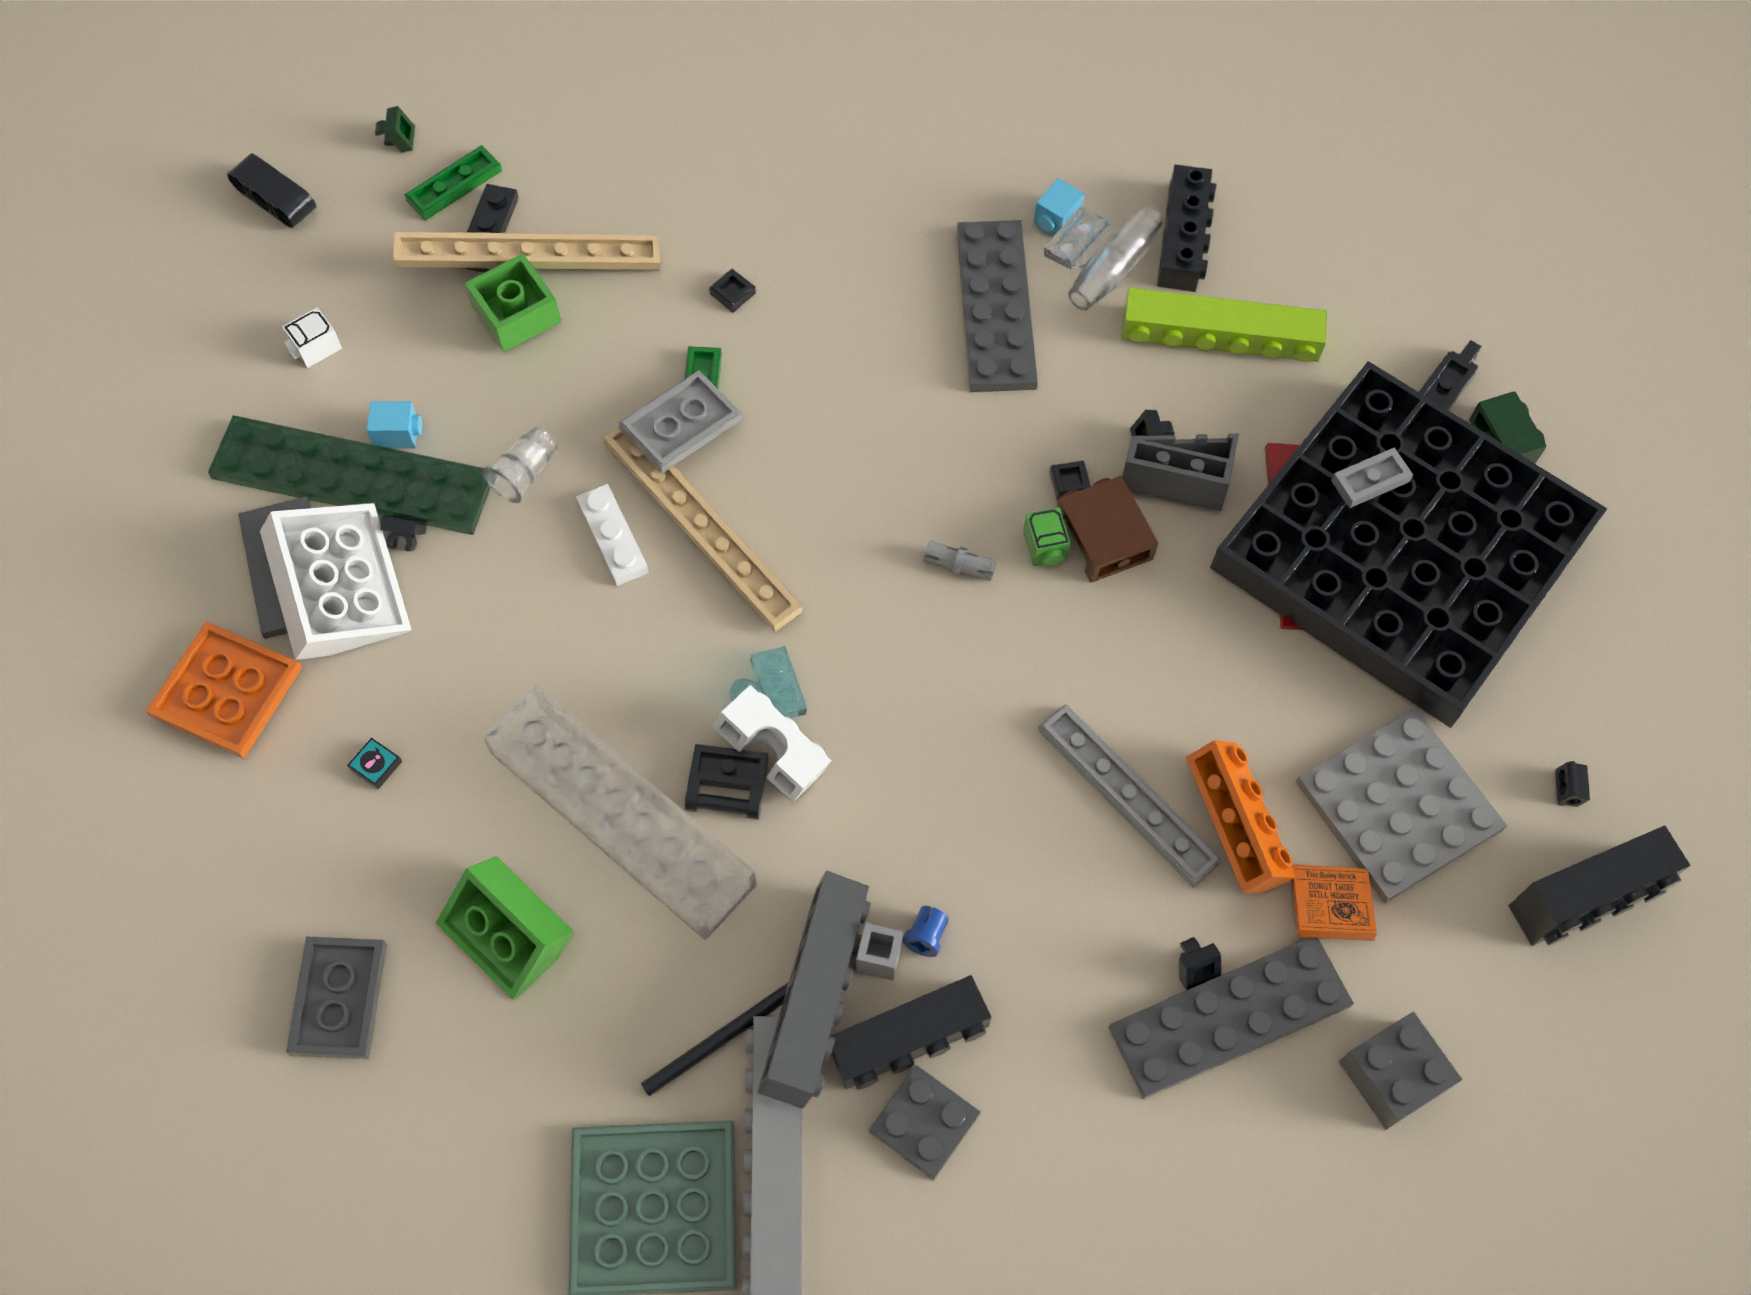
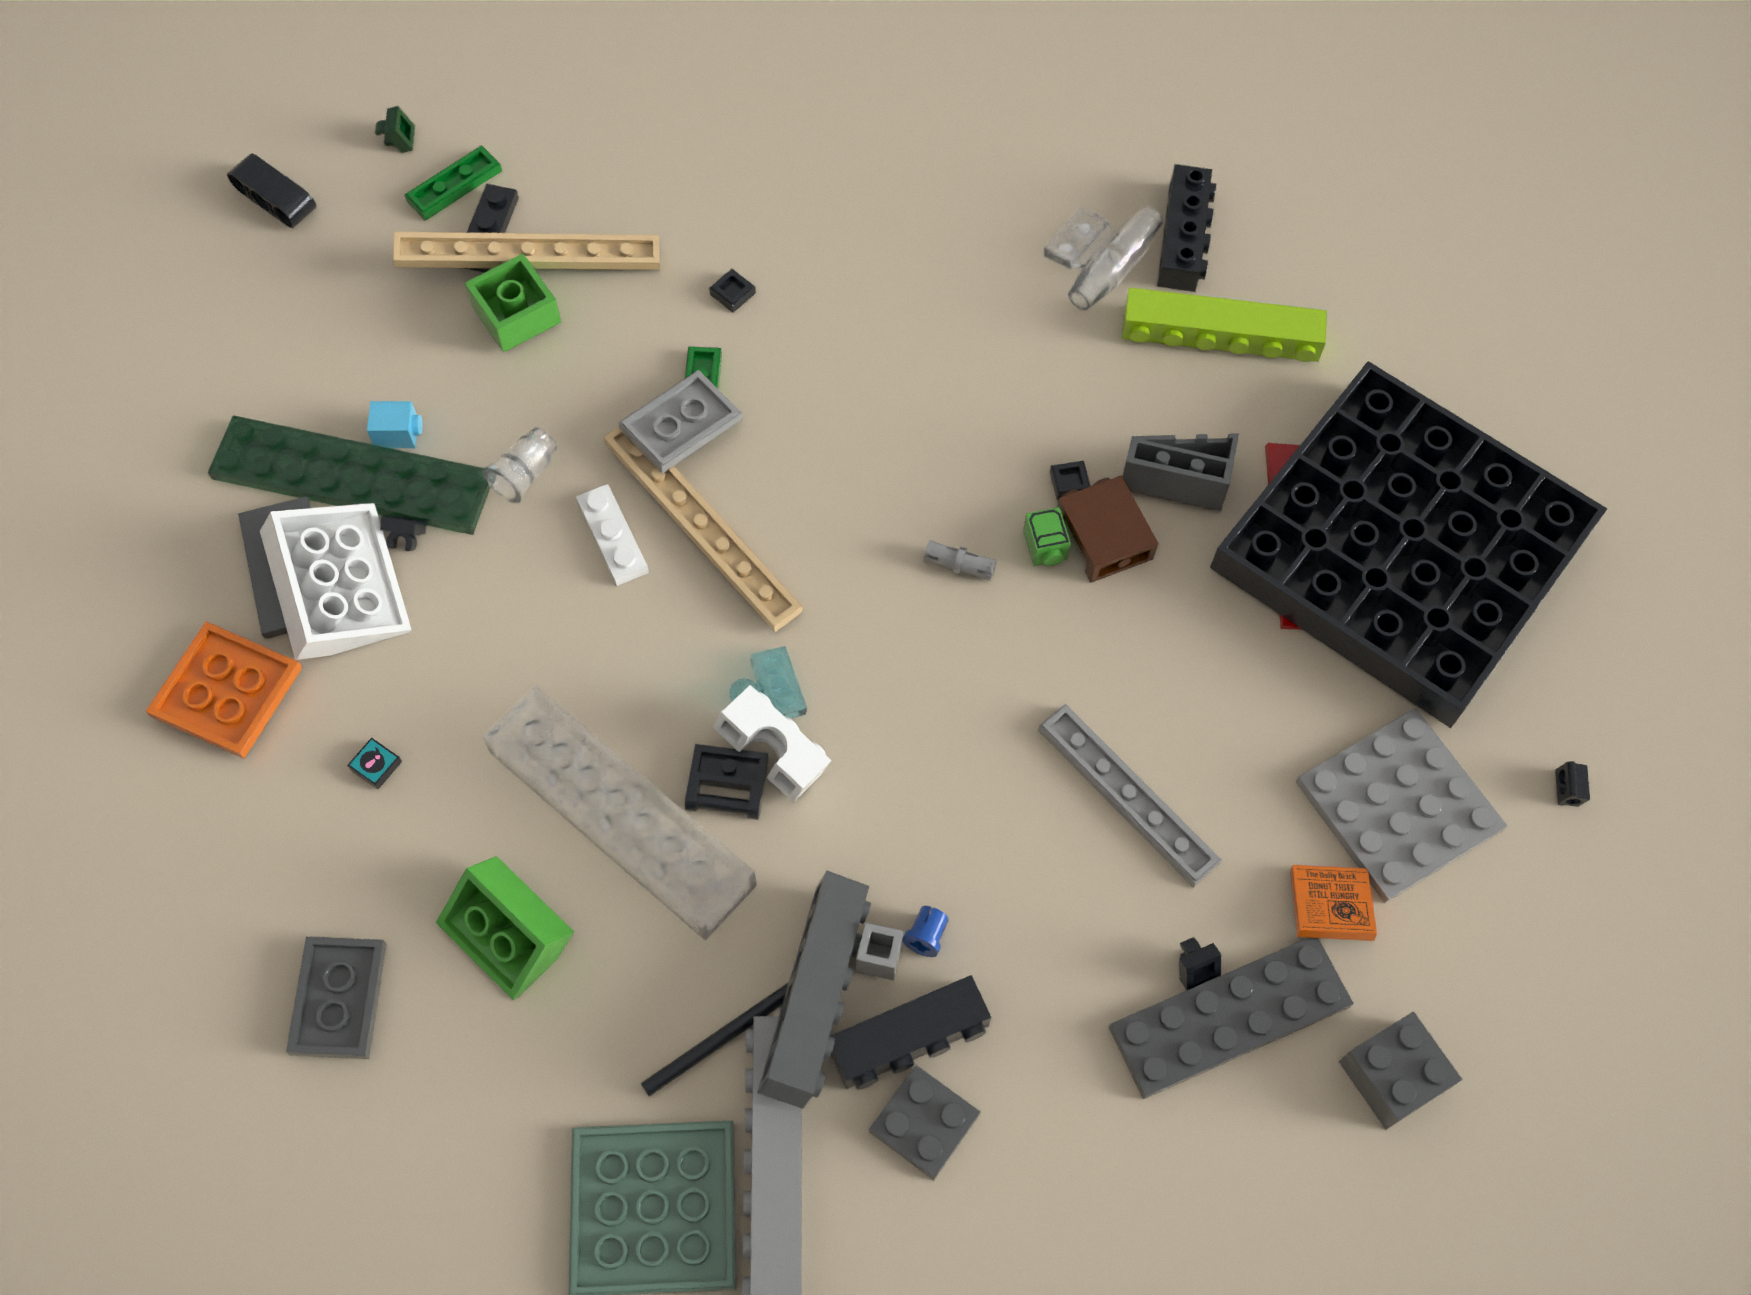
white brick [282,307,342,368] -> none
dark grey plate [957,220,1038,392] -> none
medium azure brick [1034,178,1085,238] -> none
black tile [1130,410,1175,436] -> none
orange brick [1186,740,1296,893] -> none
light grey plate [1331,448,1413,508] -> none
black hinge [1419,340,1482,410] -> none
dark green brick [1469,391,1547,463] -> none
black brick [1508,825,1691,946] -> none

